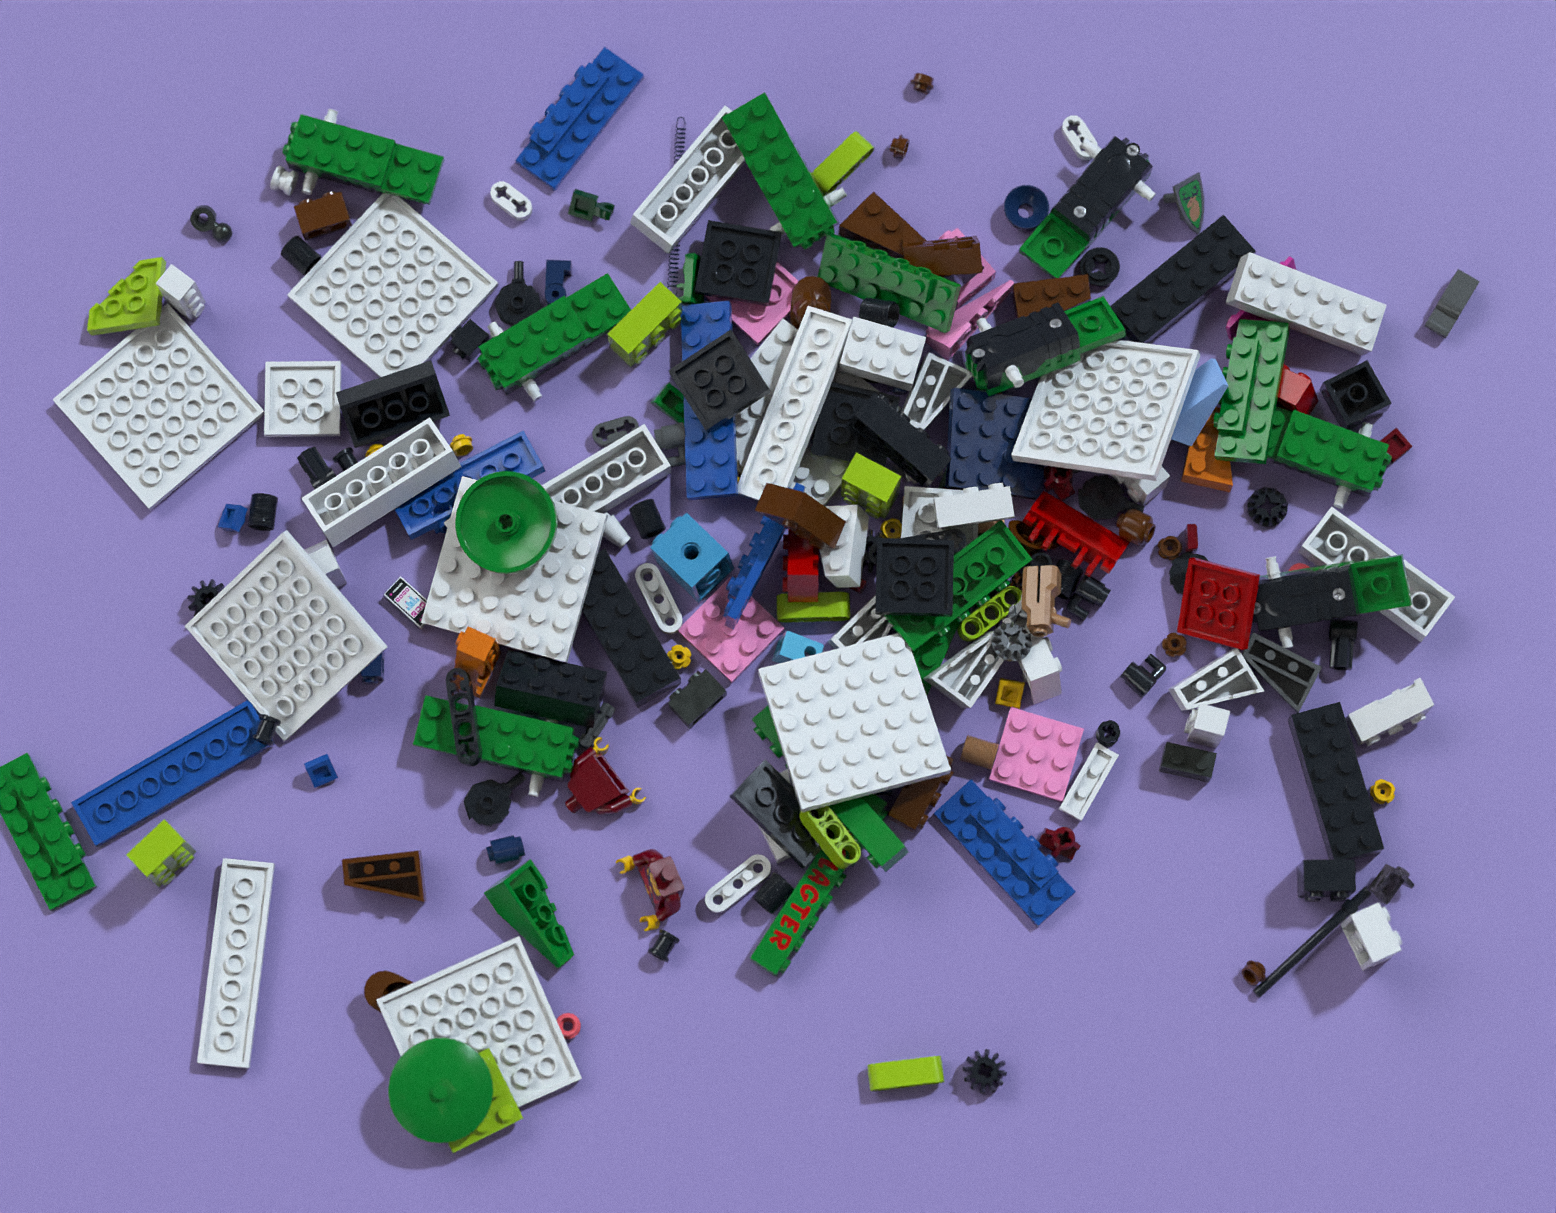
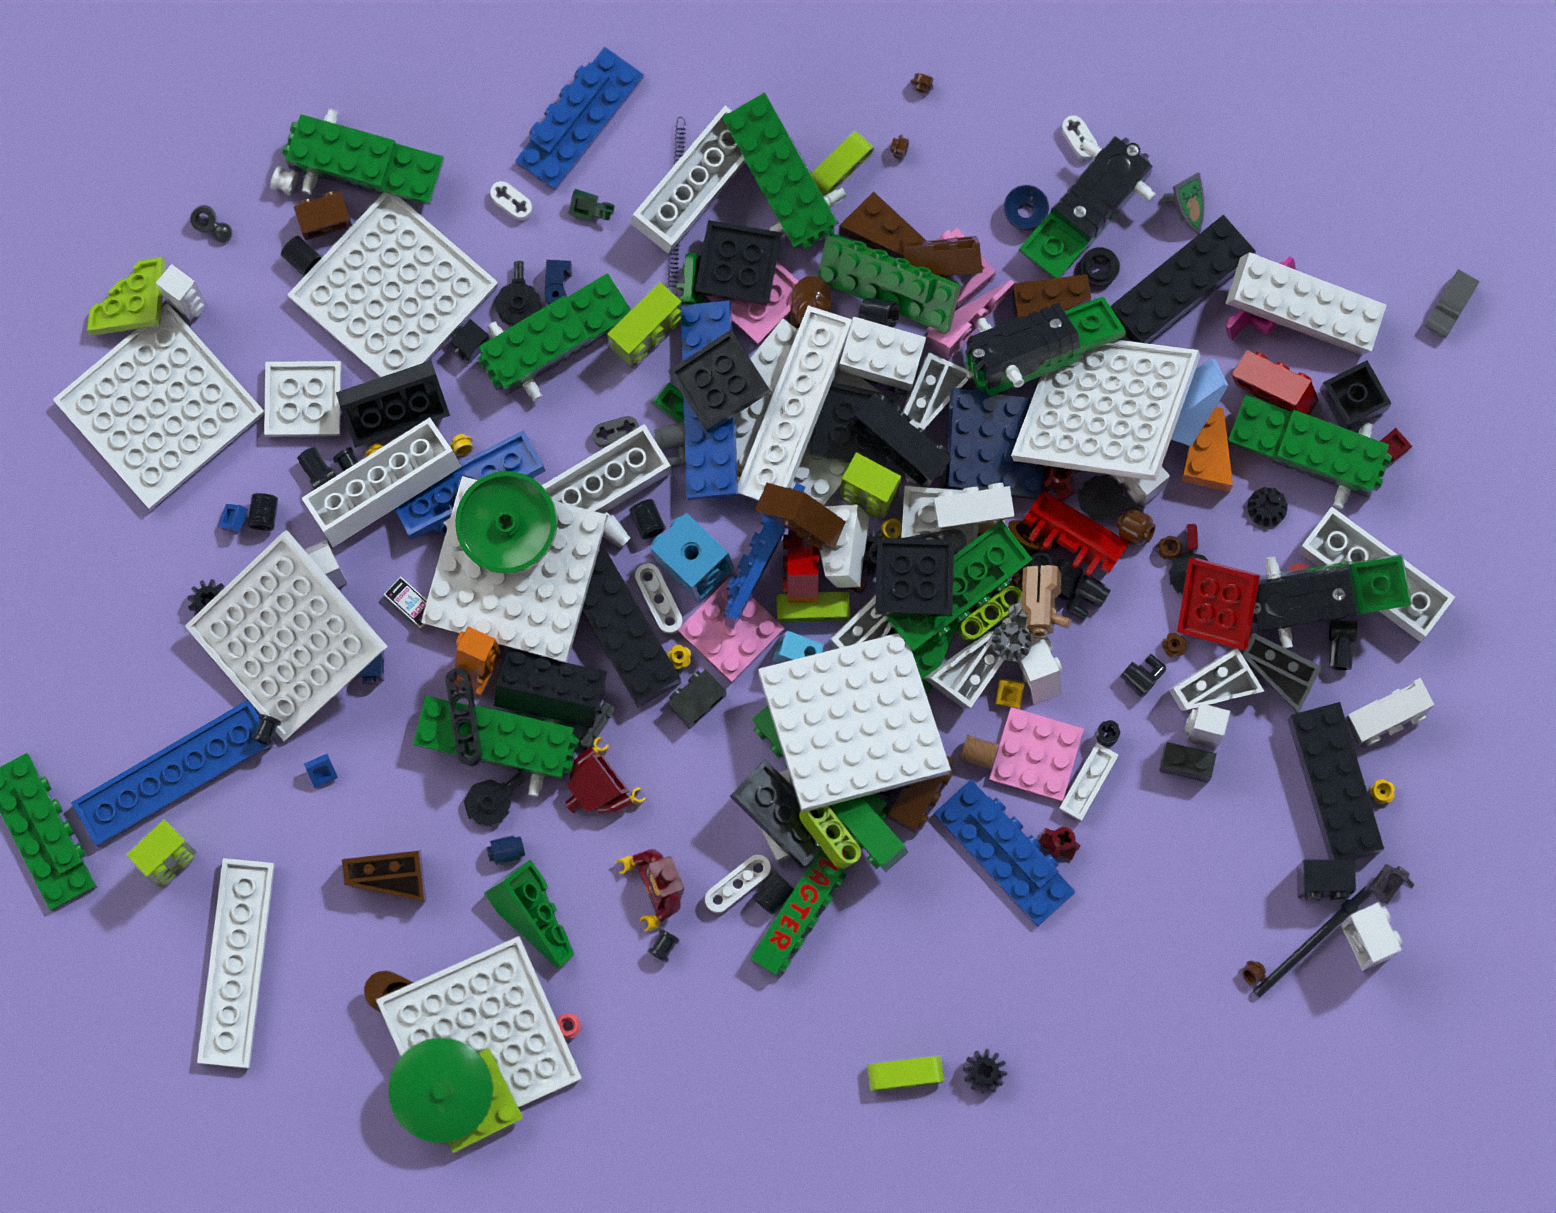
green plate [1214,319,1290,464] -> none

